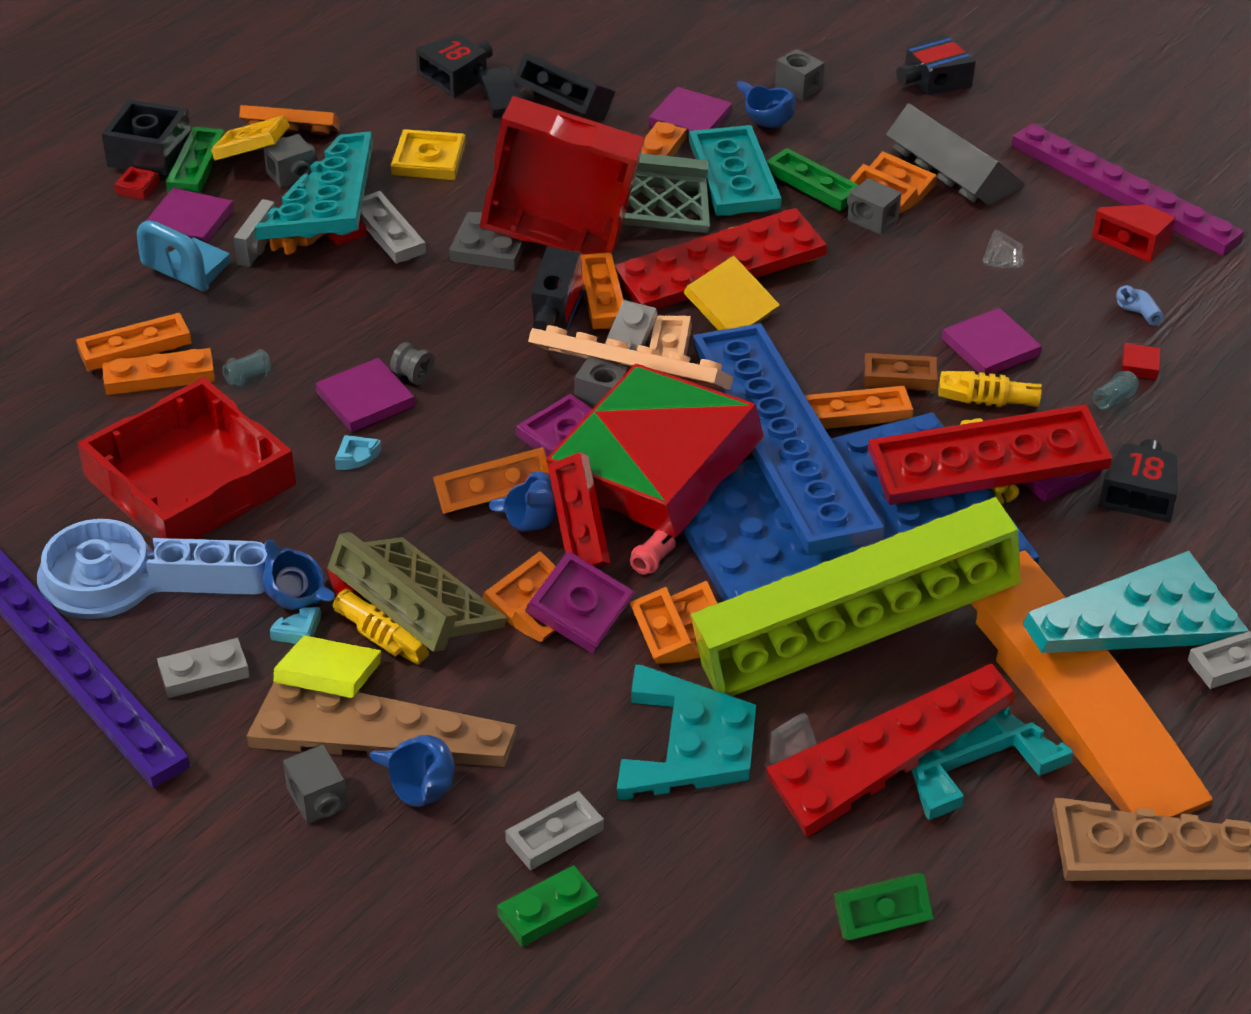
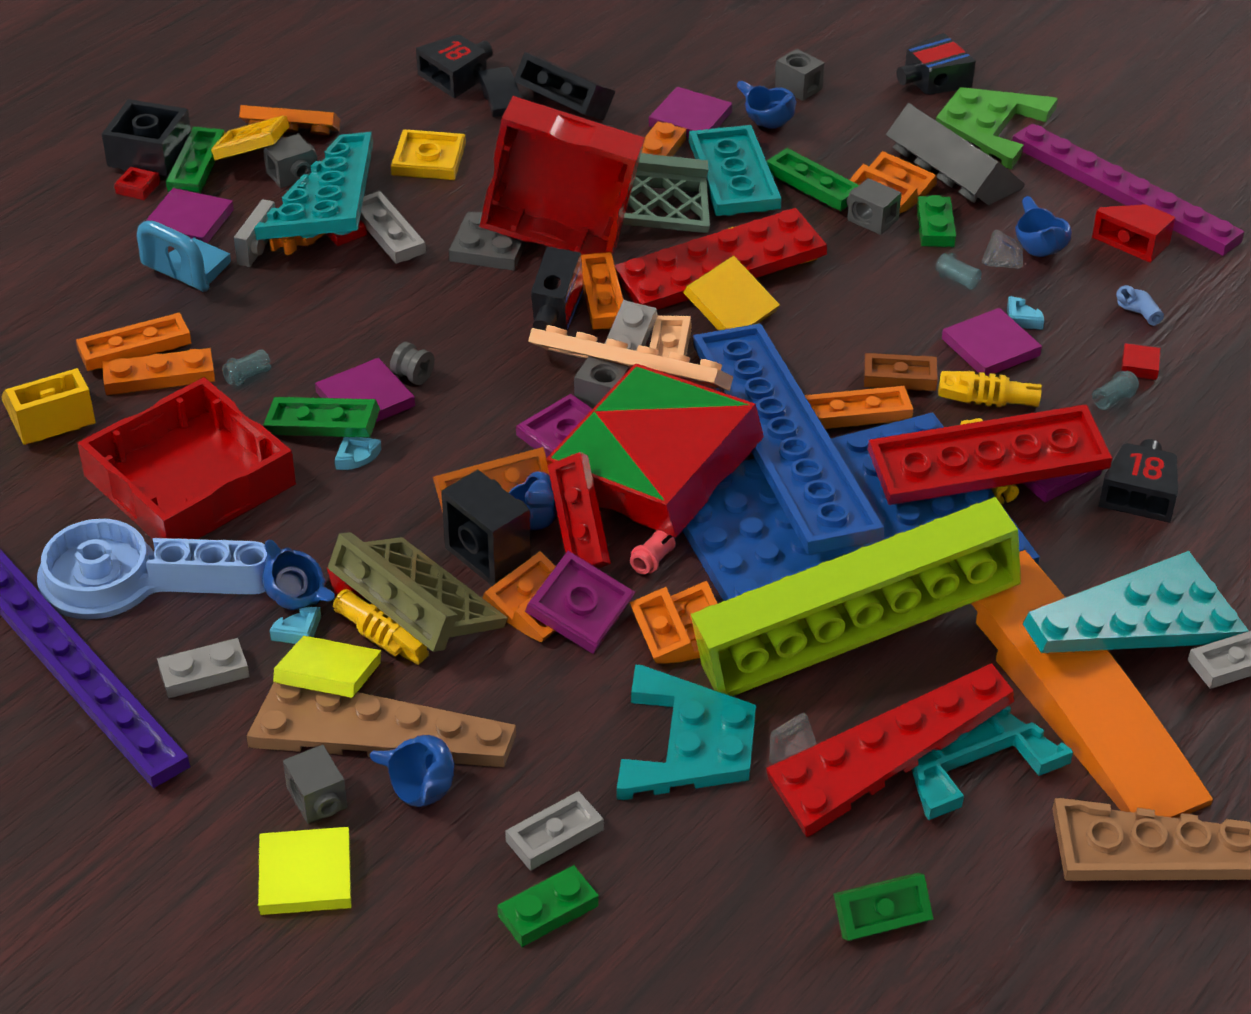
none -> yellow slope [1,368,96,445]
none -> neon yellow tile [258,827,351,915]
none -> green plate [263,397,380,438]
none -> black brick [441,469,531,586]
none -> green plate [917,195,956,247]
none -> clear light blue pin [935,253,982,290]
none -> bright green wing [936,87,1058,169]
none -> medium azure tile [1007,296,1045,330]
none -> blue hair [1015,196,1072,257]

